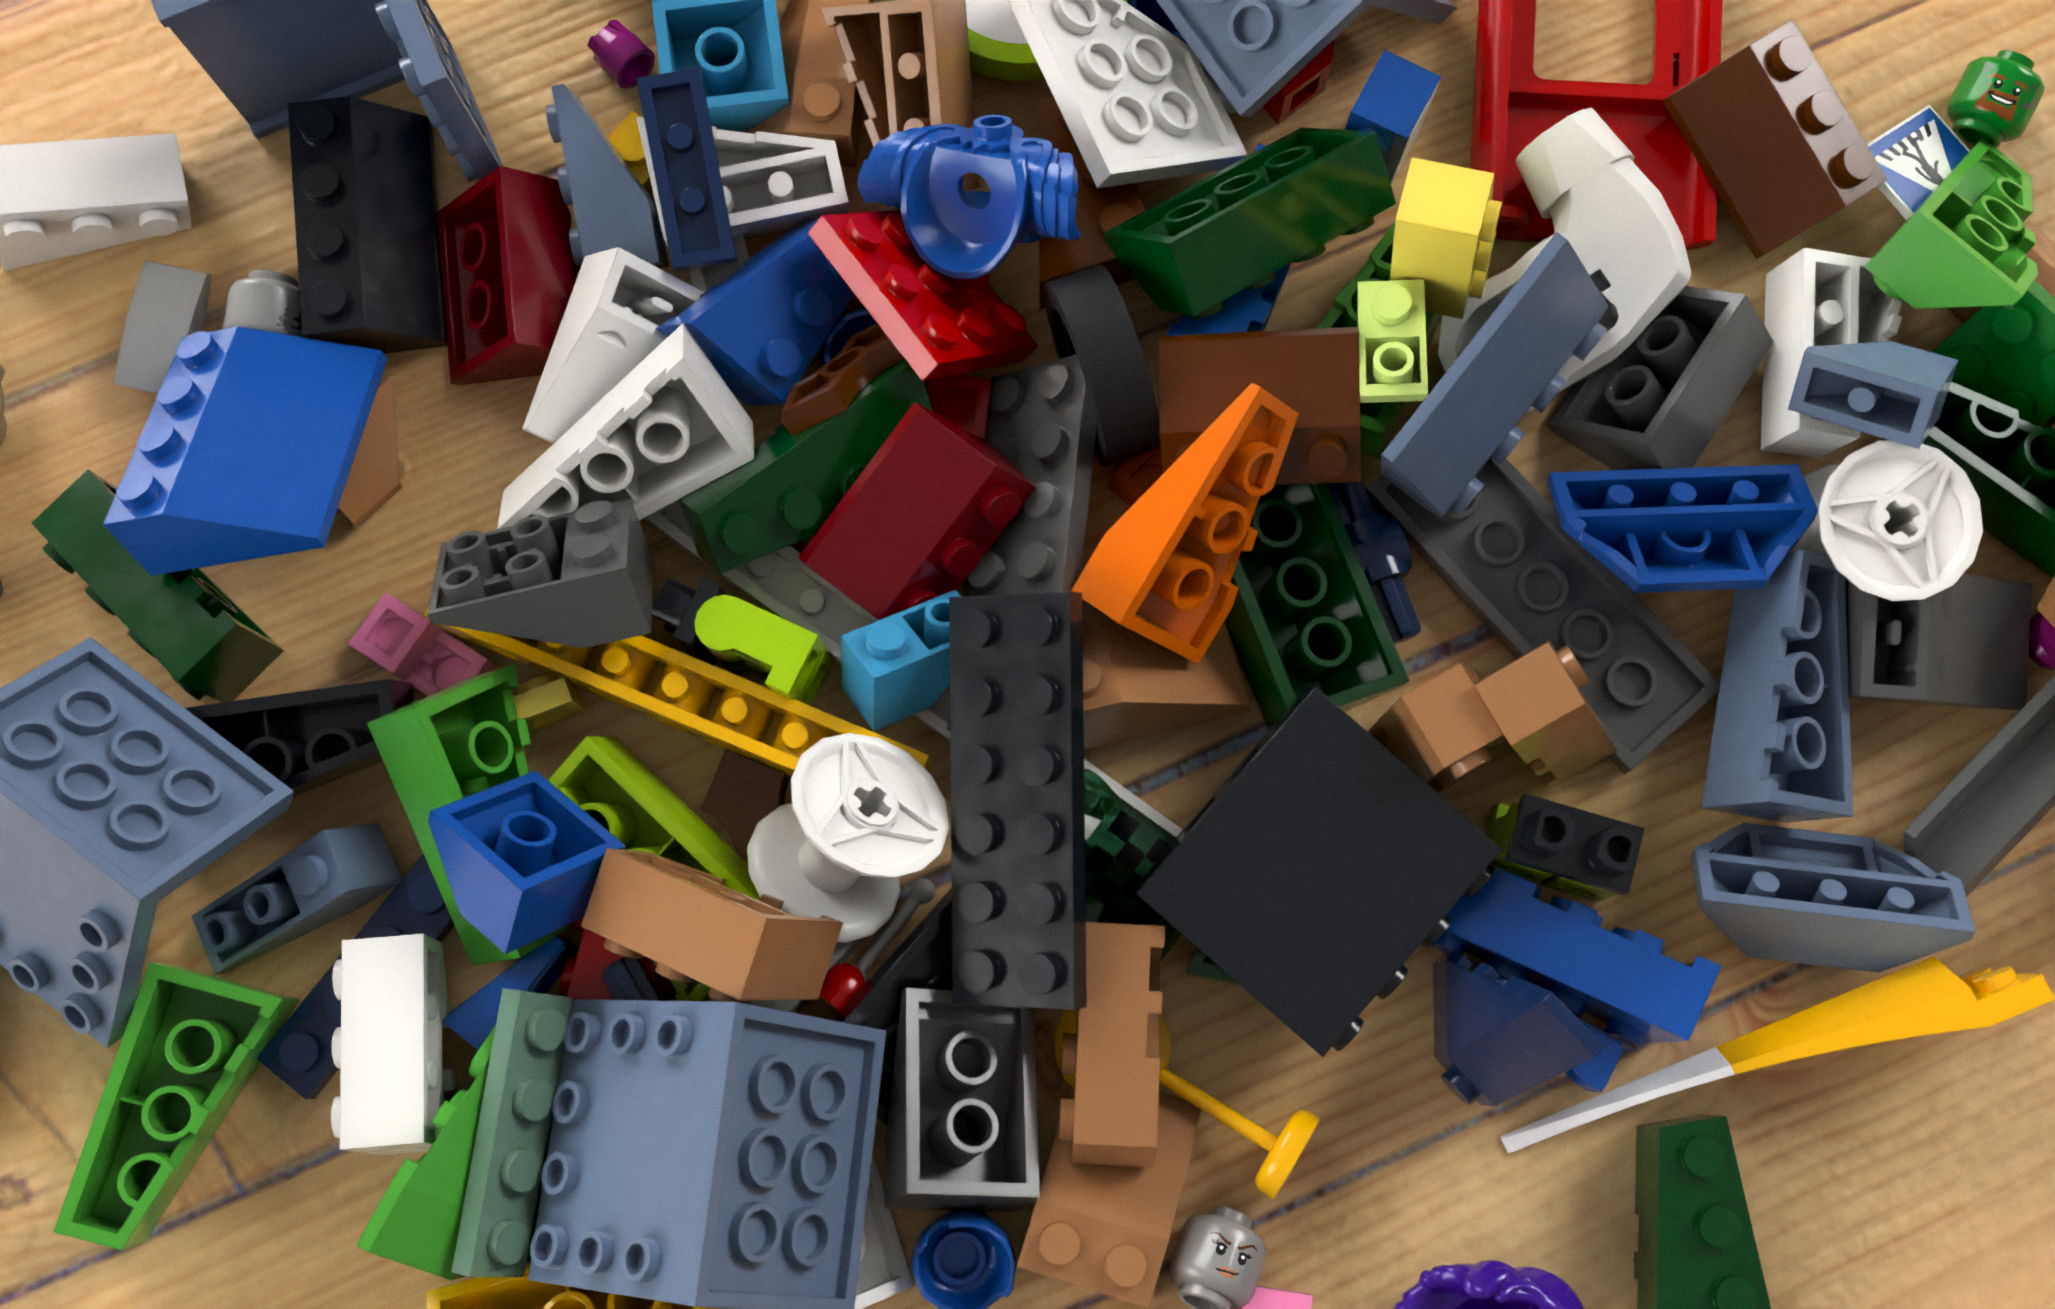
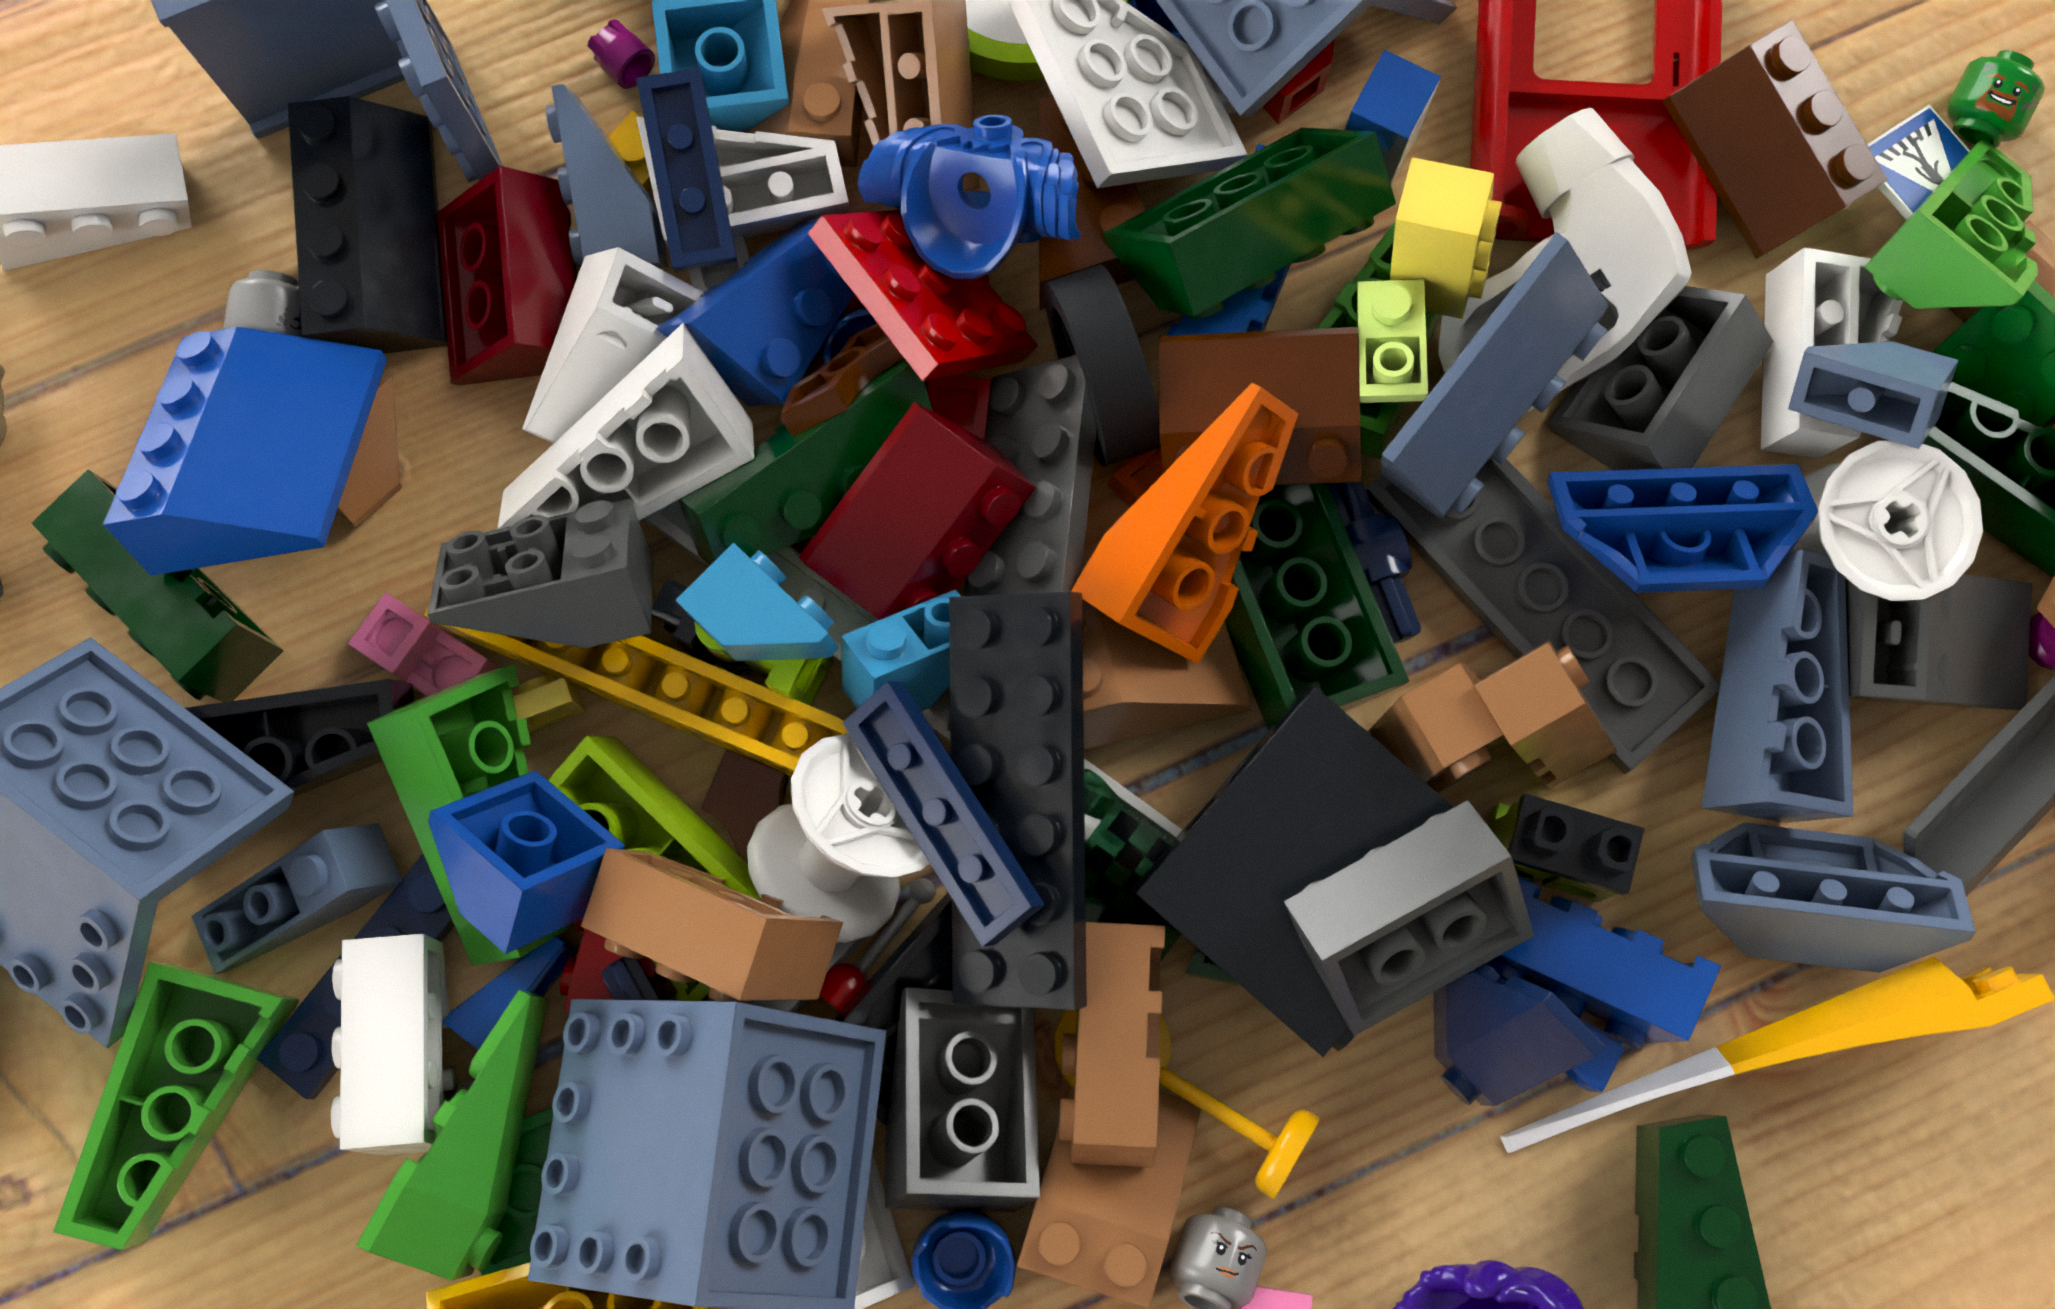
light grey slope [114,261,211,393] -> none
sand green plate [451,988,573,1277] -> none
none -> dark azure slope [676,543,839,661]
none -> dark blue plate [842,681,1045,947]
none -> dark grey slope [1284,800,1535,1036]

